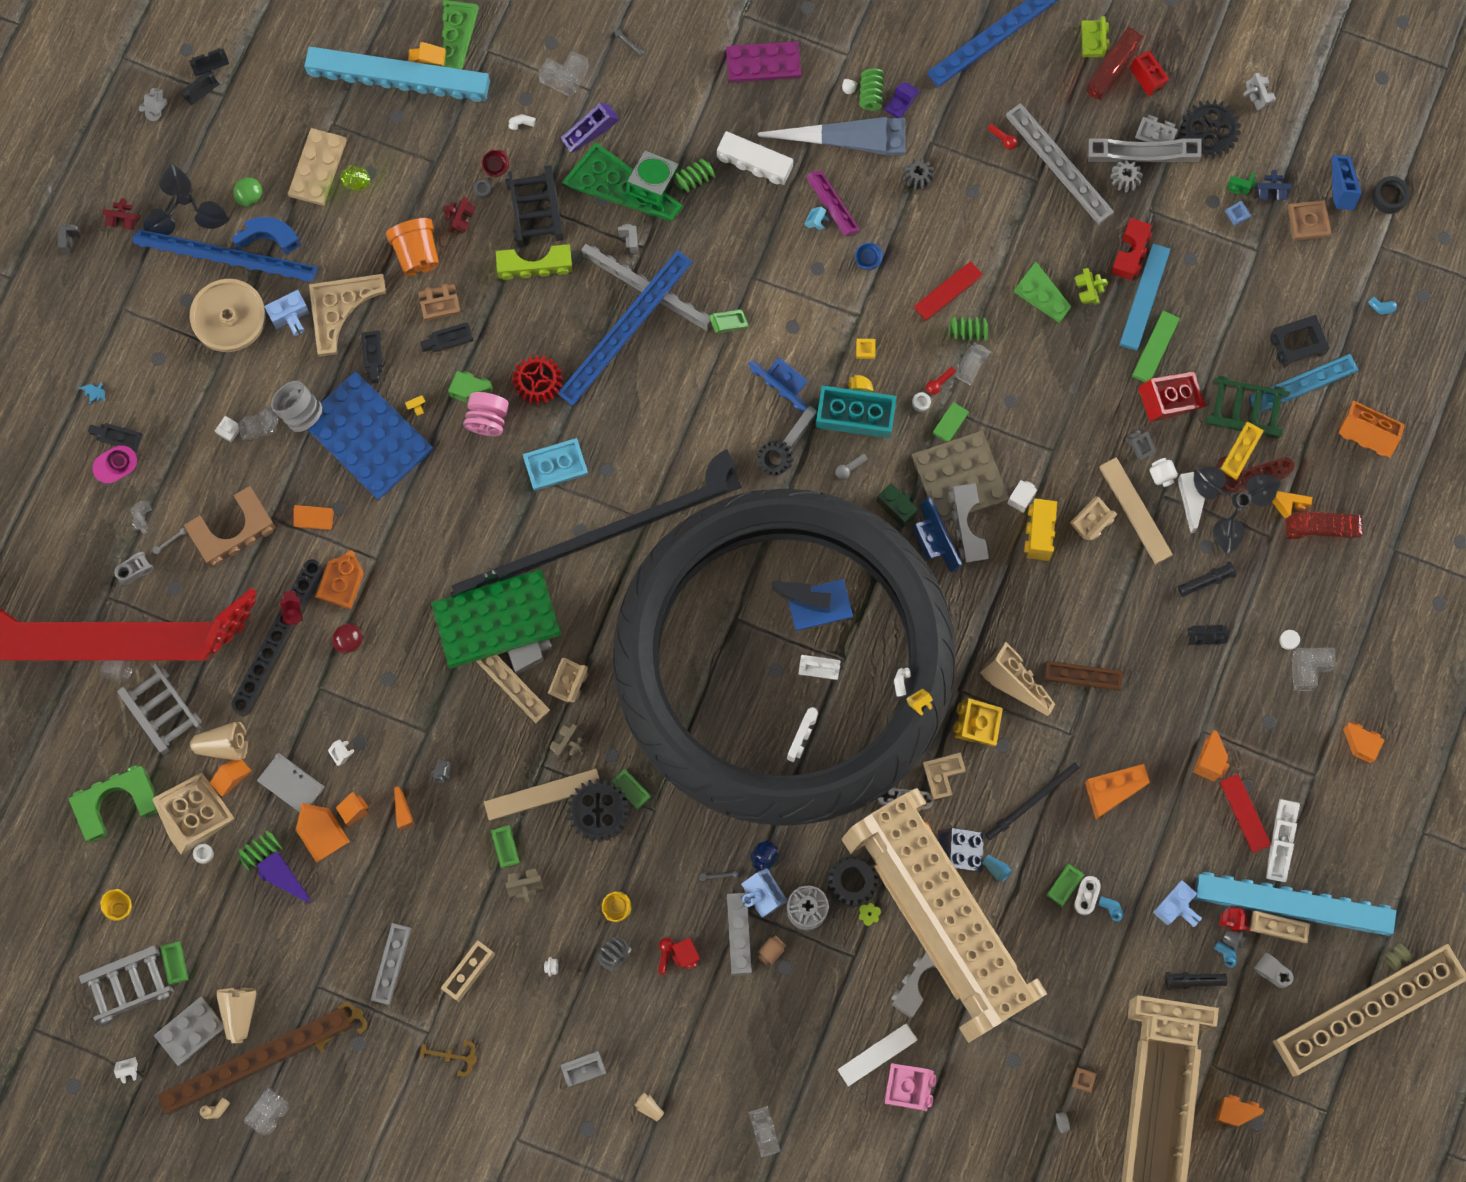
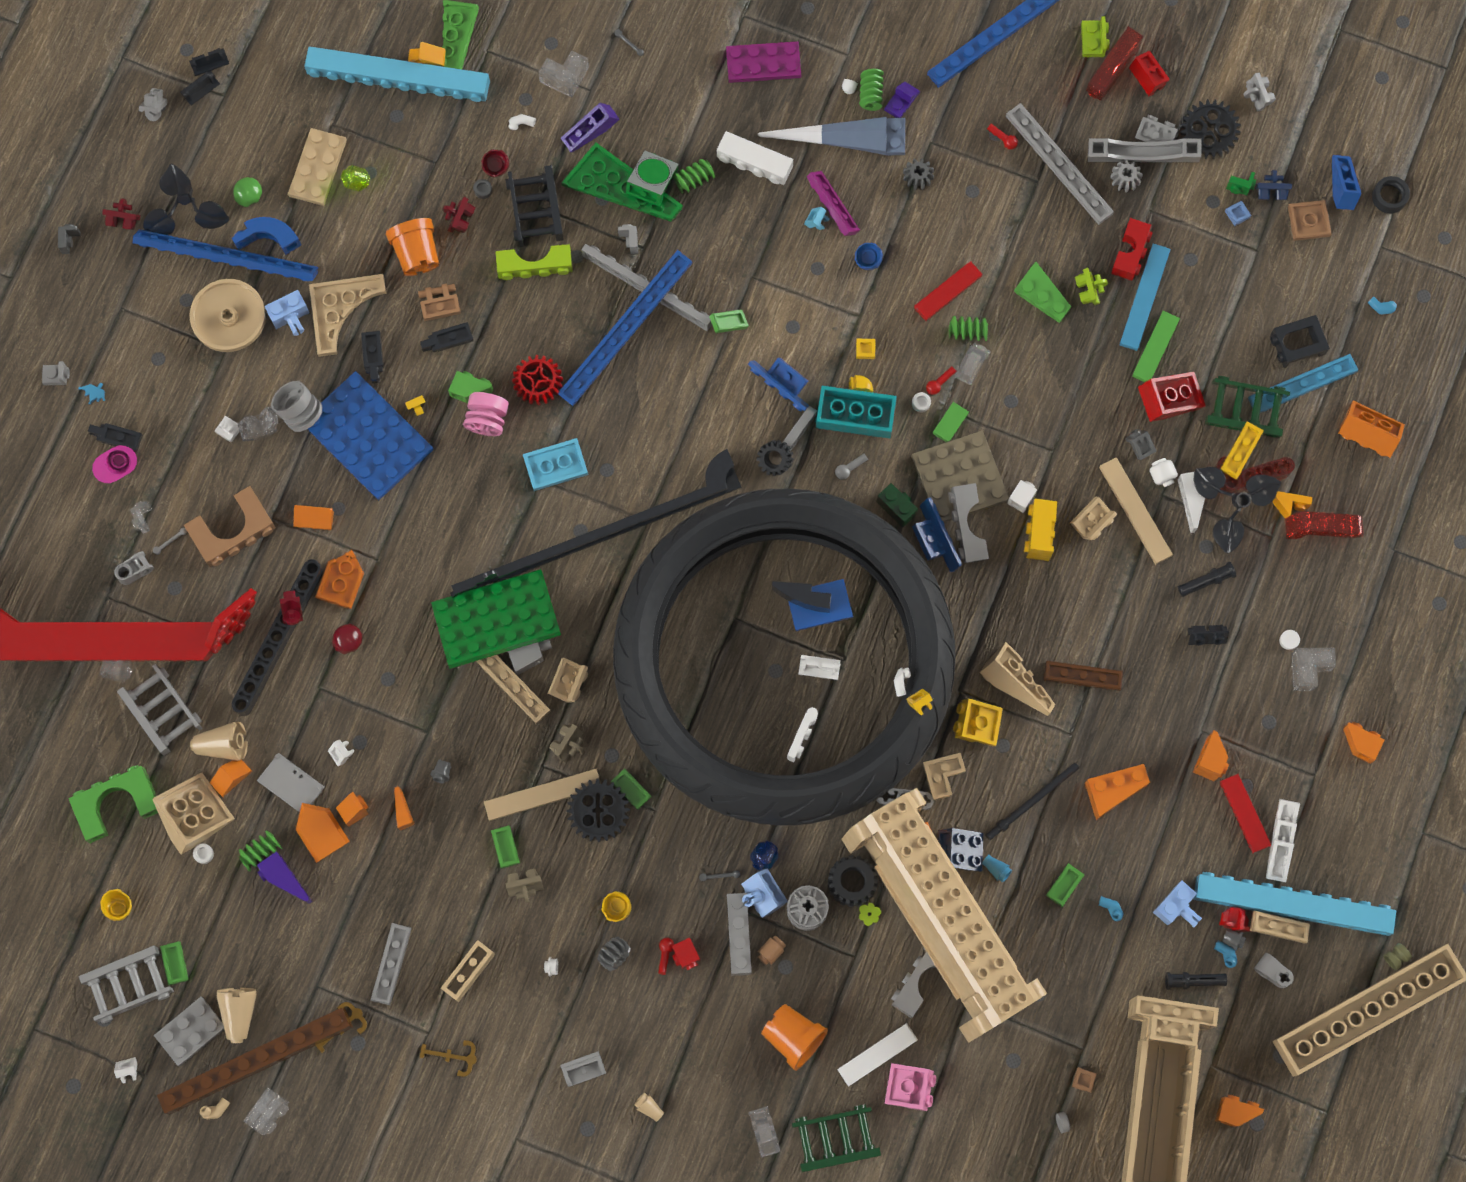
white plate [1074,876,1101,915] -> none
none -> light grey bracket [42,361,70,385]
none -> orange piece [761,1004,828,1071]
none -> dark green fence [792,1104,881,1173]

